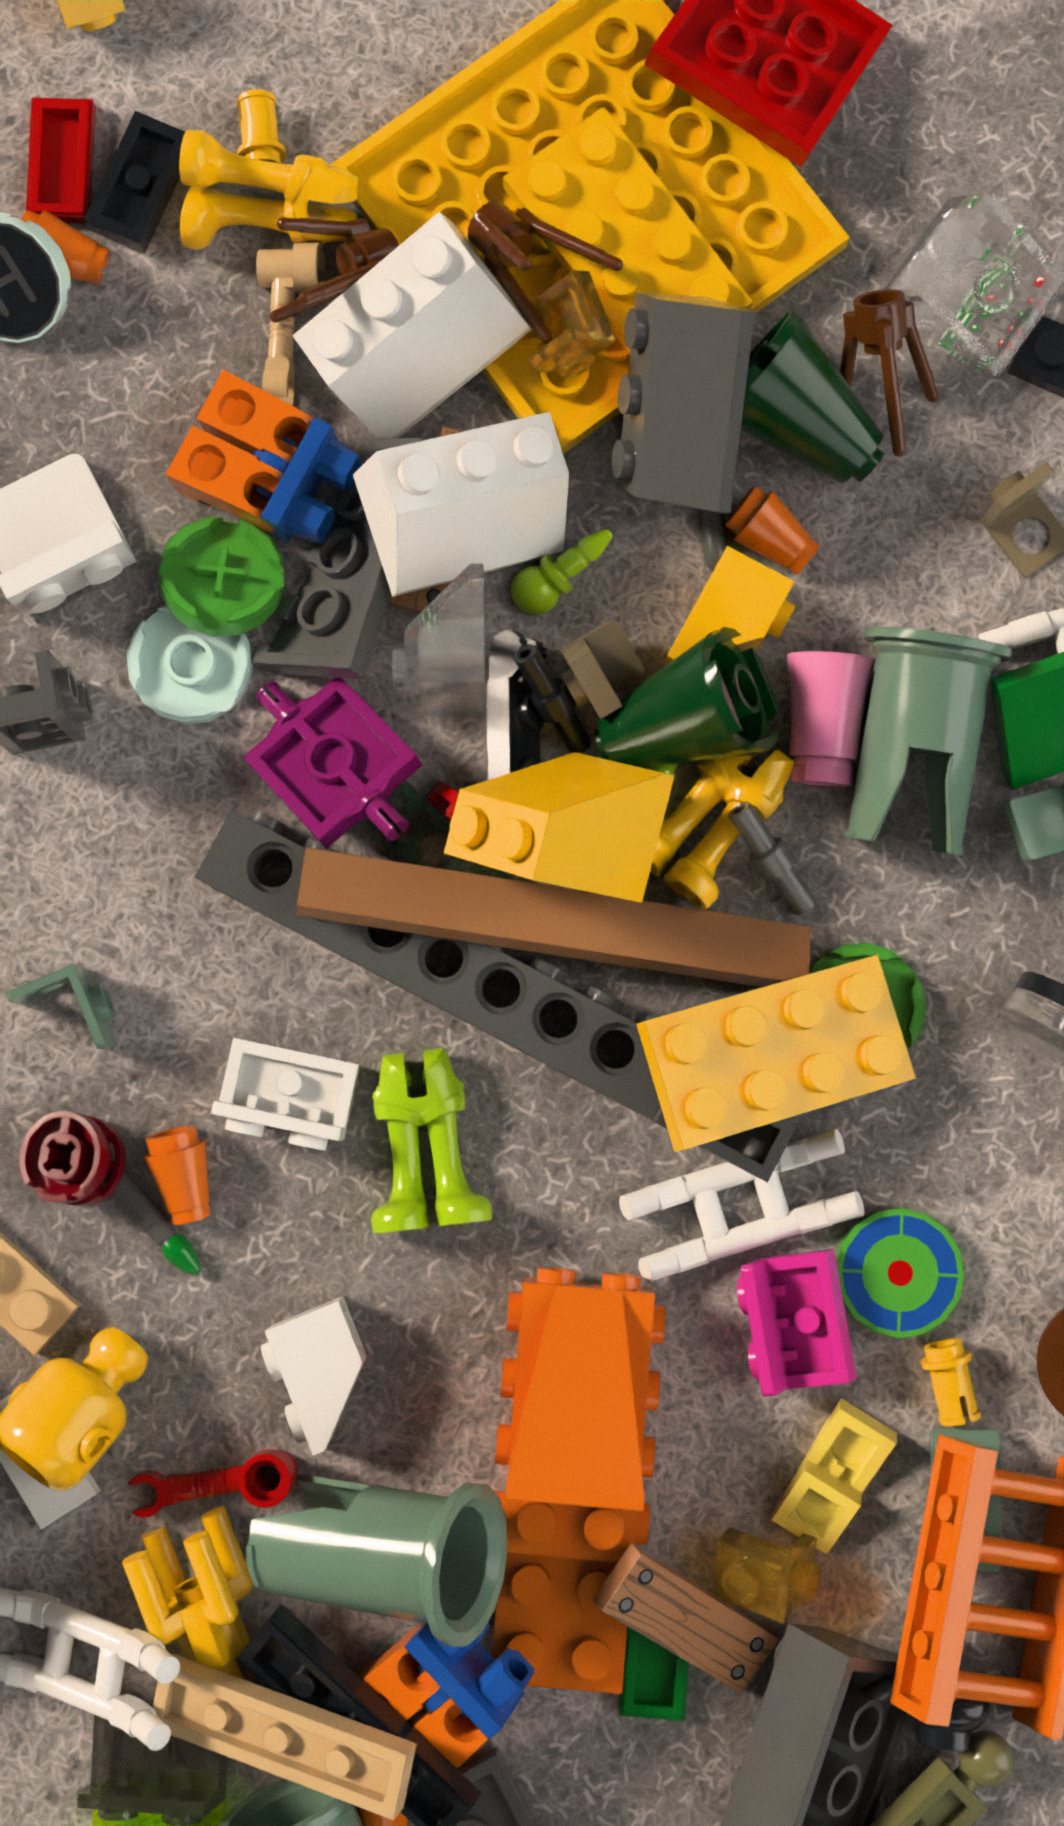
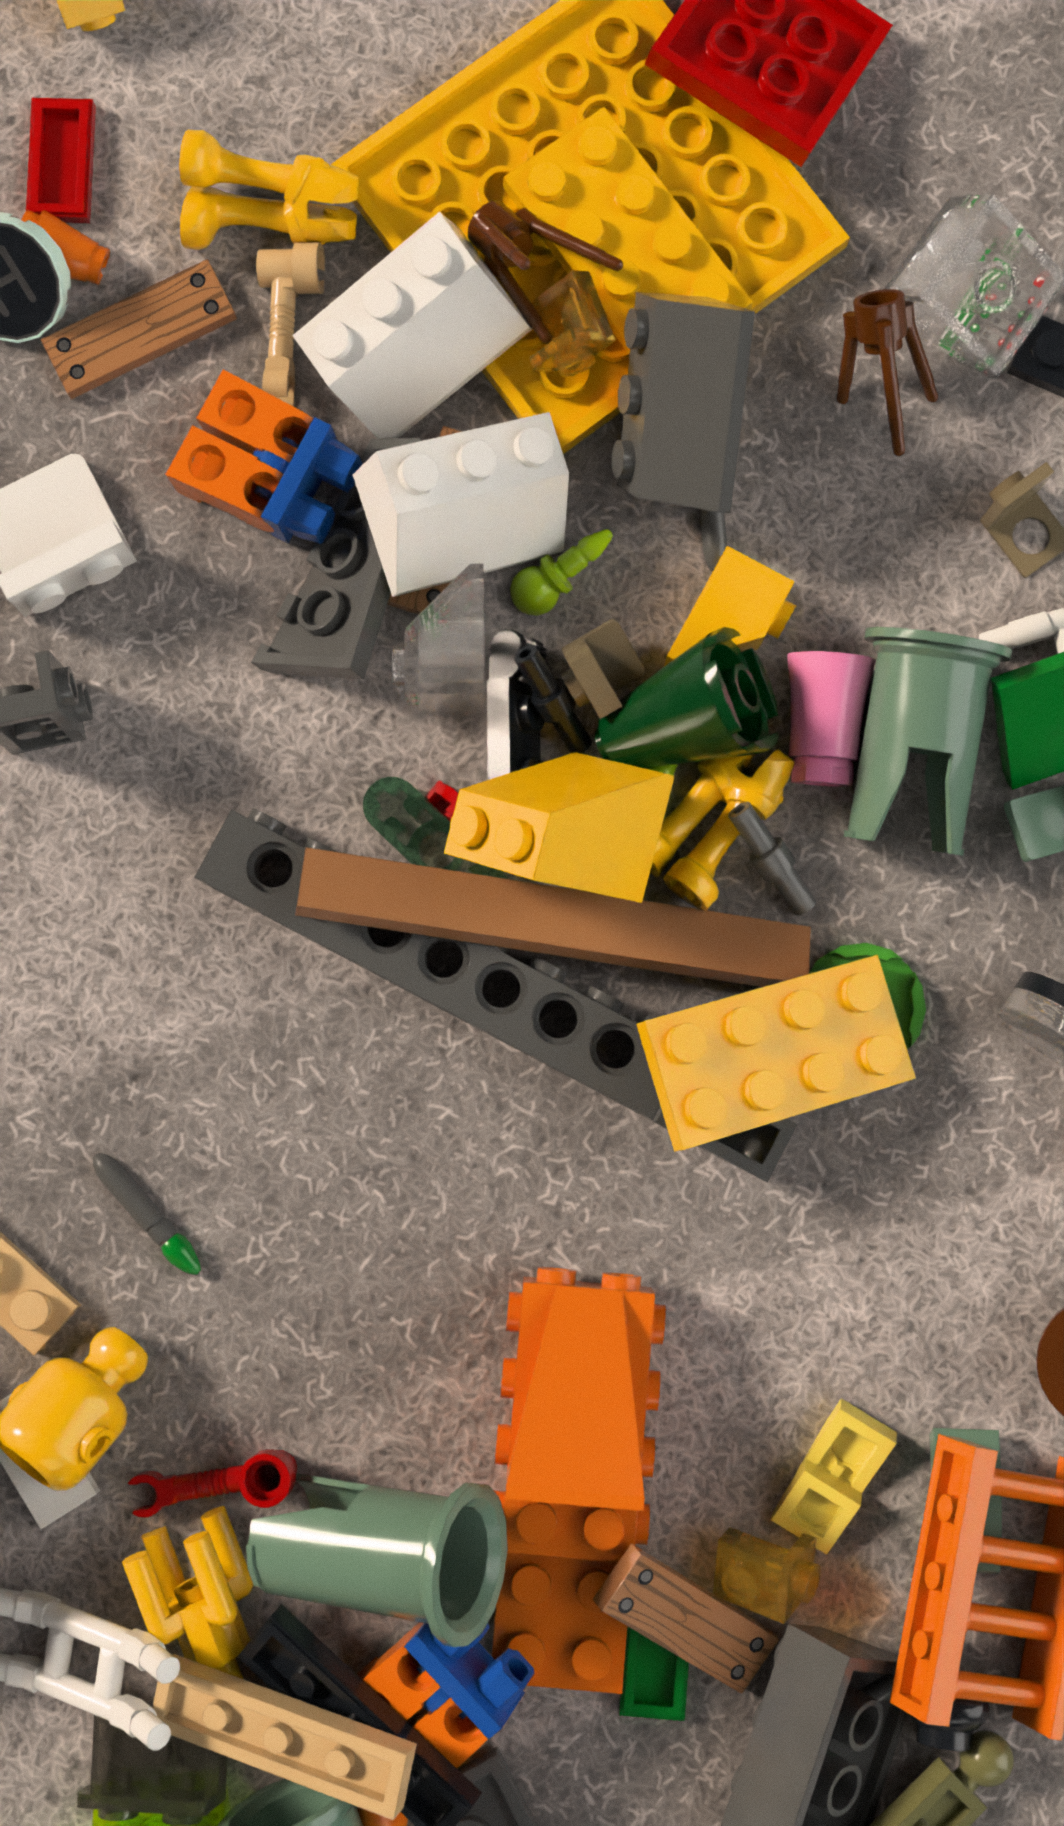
sand green bracket [6,964,117,1050] -> none
dark red wheel [19,1111,126,1207] -> none
black plate [84,111,185,254] -> none
light aqua tile [126,604,253,725] -> none
orange cone [143,1125,211,1225] -> none
bright green tile [159,517,285,637] -> none
white bracket [211,1038,361,1151] -> none
yellow pin [237,89,286,163] -> none
magenta plate [243,678,423,849] -> none
white slope [261,1296,367,1456] -> none
reddish brown plant [269,217,399,323] -> none
lime piece [370,1047,492,1234] -> none
white piece [619,1129,865,1283] -> none
orange cone [724,485,820,575] -> none
dark pink bracket [737,1248,857,1397] -> none
dark green cone [741,311,884,484] -> none
tile [836,1207,965,1339] -> none
yellow pin [920,1338,981,1426] -> none
none -> medium nougat tile [40,259,237,399]

